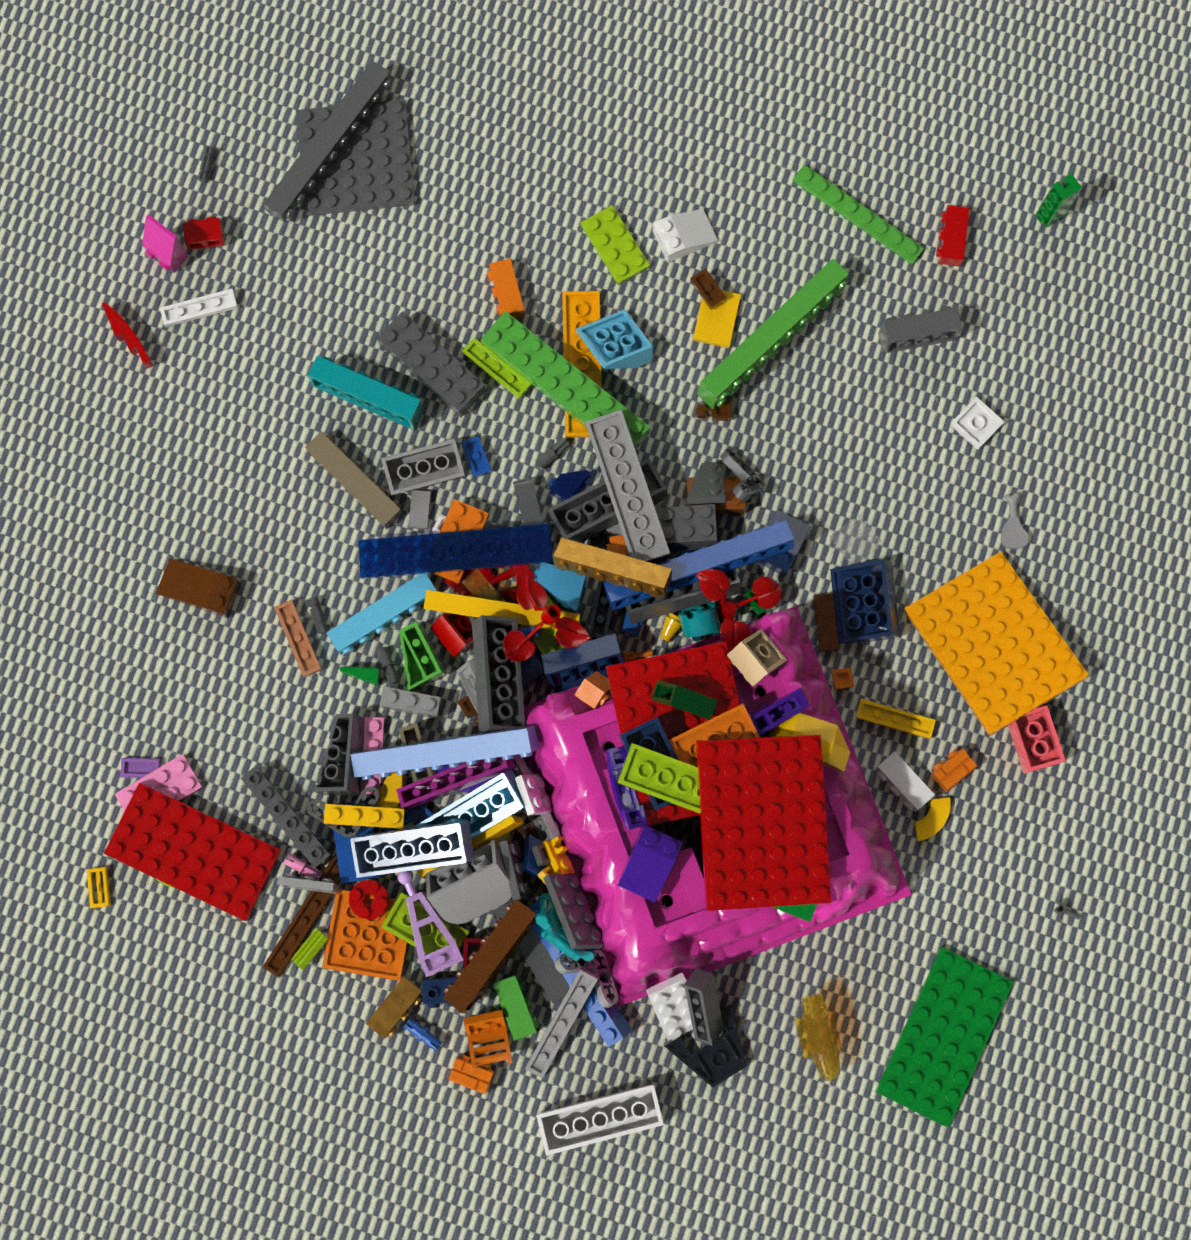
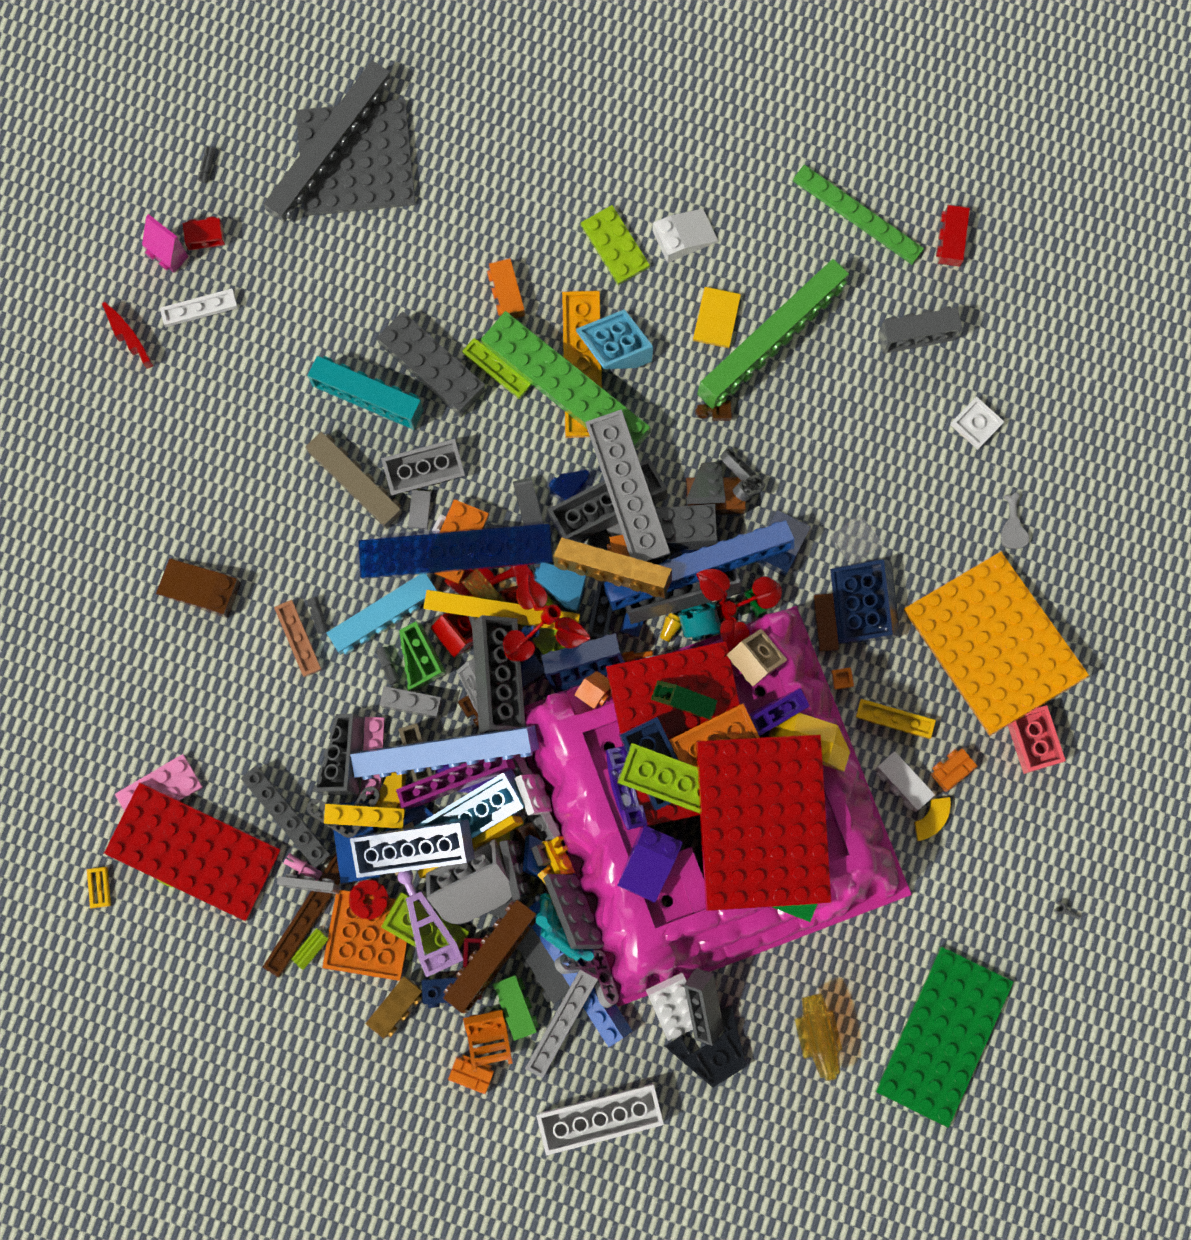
medium lavender tile [120,758,161,778] -> none
green slope [340,666,381,686] -> none
blue pin [404,1018,443,1052] -> none
blue plate [461,436,492,478] -> none
dark grey axle [535,437,570,470] -> none
reddish brown plate [690,268,726,310] -> none
green brick [1036,173,1082,228] -> none

